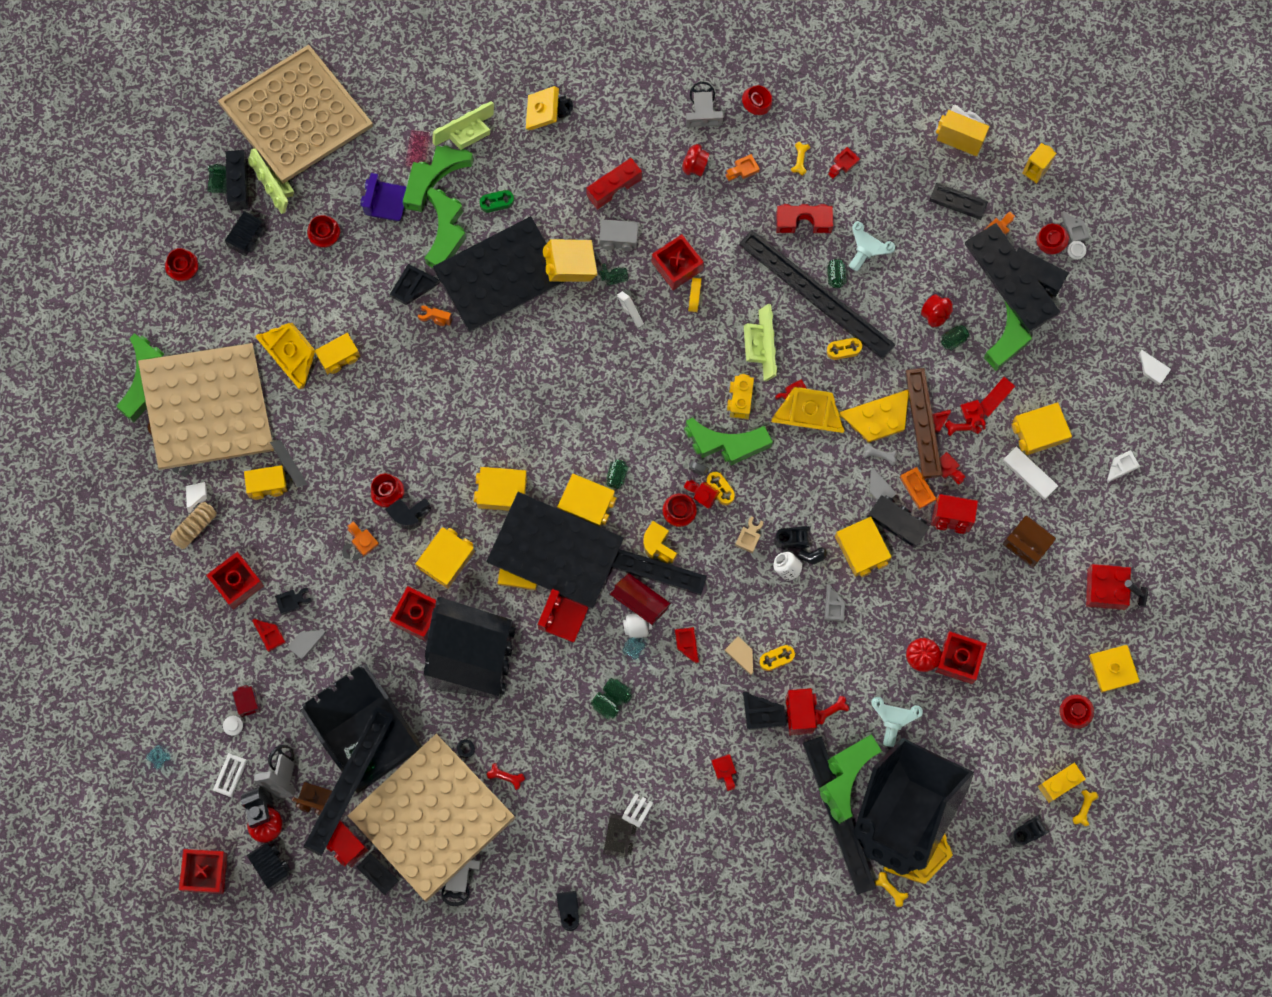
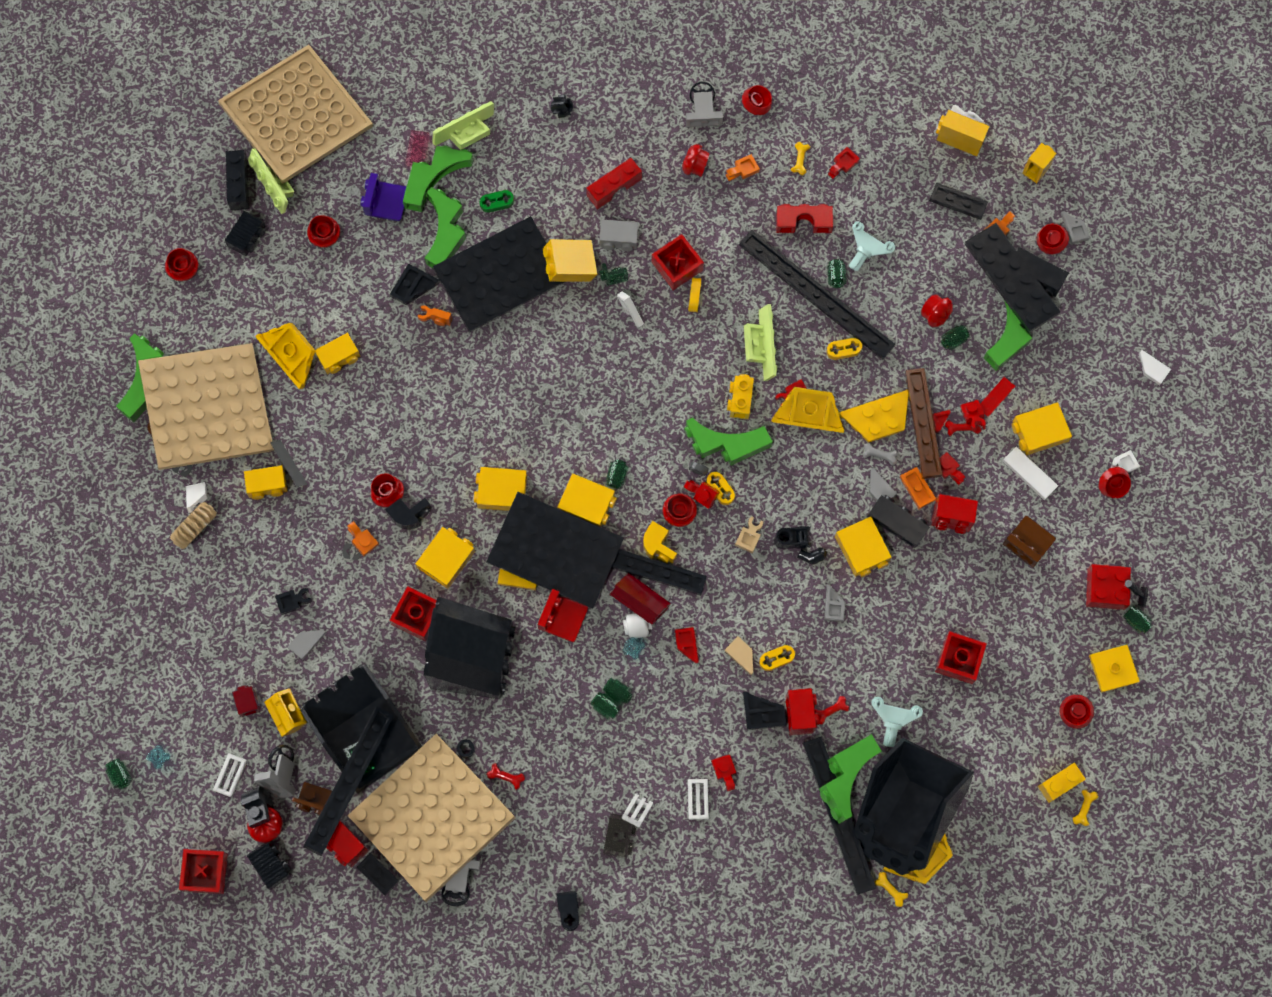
red brick [206,551,264,610] -> none
clear green bracket [207,164,227,194] -> none
white plate [223,716,243,736] -> none
red tile [252,619,286,652] -> none
yellow plate [525,86,559,130] -> none
white head [773,552,802,581] -> none
red piece [906,638,941,672] -> none
black piece [1009,814,1050,847] -> none
white plate [1067,241,1086,260] -> none
none -> clear green brick [105,758,132,790]
none -> yellow brick [264,688,307,737]
none -> white tile [688,779,709,820]
none -> red hat [1098,467,1131,499]
none -> clear green brick [1123,605,1153,634]

